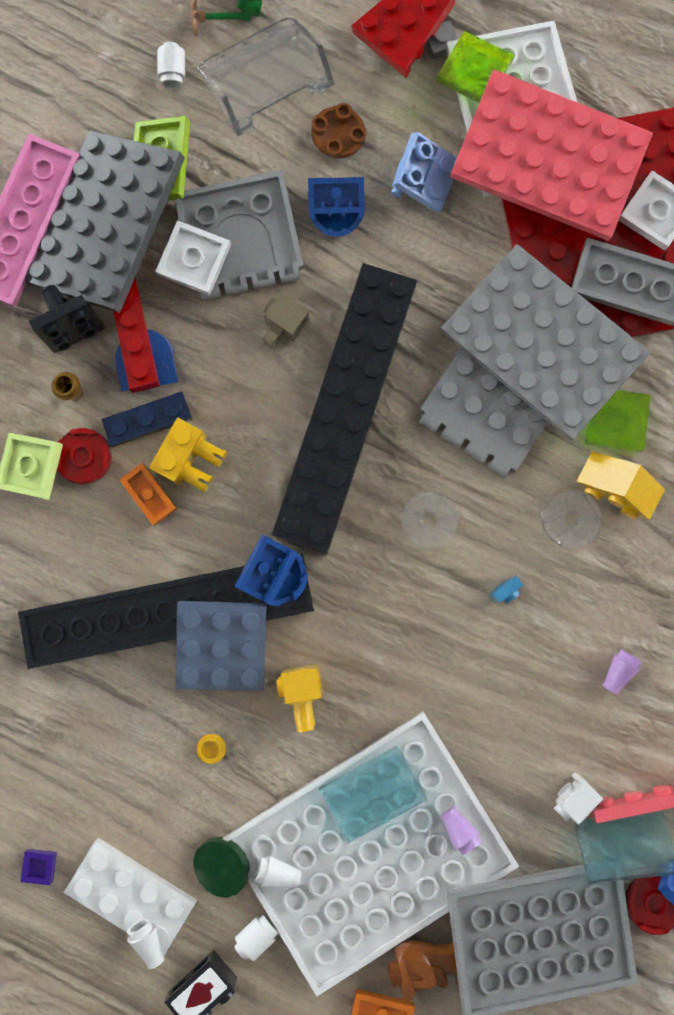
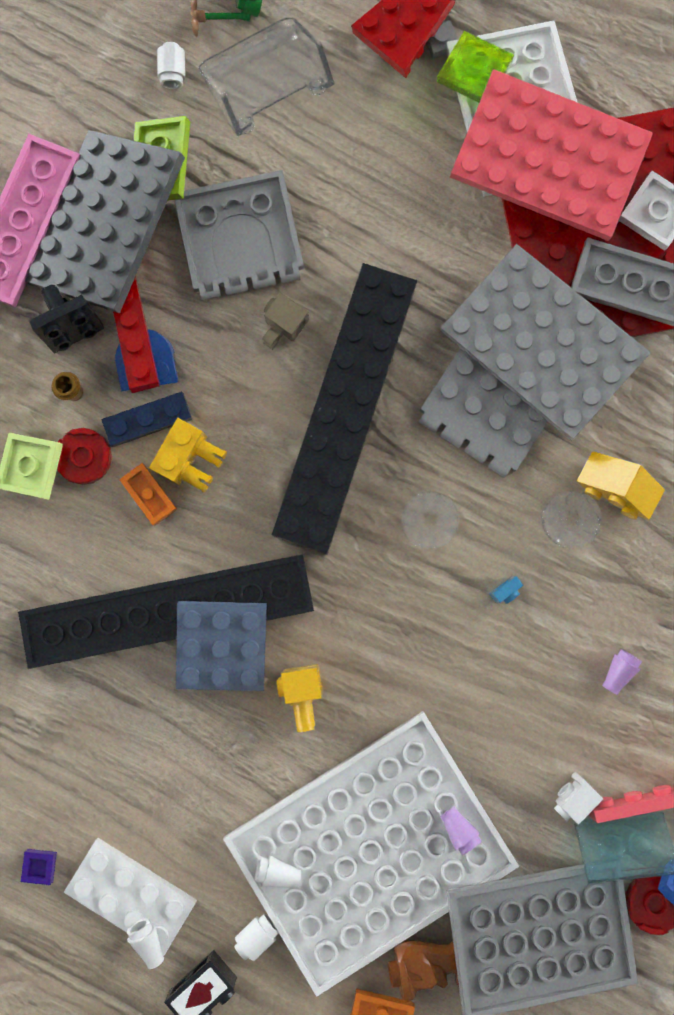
white plate [155,220,231,296] -> none
dark green tile [193,837,250,898] -> none
yellow plate [197,734,226,764] -> none
blue slope [235,534,308,606] -> none
blue slope [308,177,365,237] -> none
dark orange dish [311,103,366,159] -> none
clear light blue plate [319,745,427,844] -> none
light blue plate [391,132,457,212] -> none
clear neon green plate [585,390,651,452] -> none

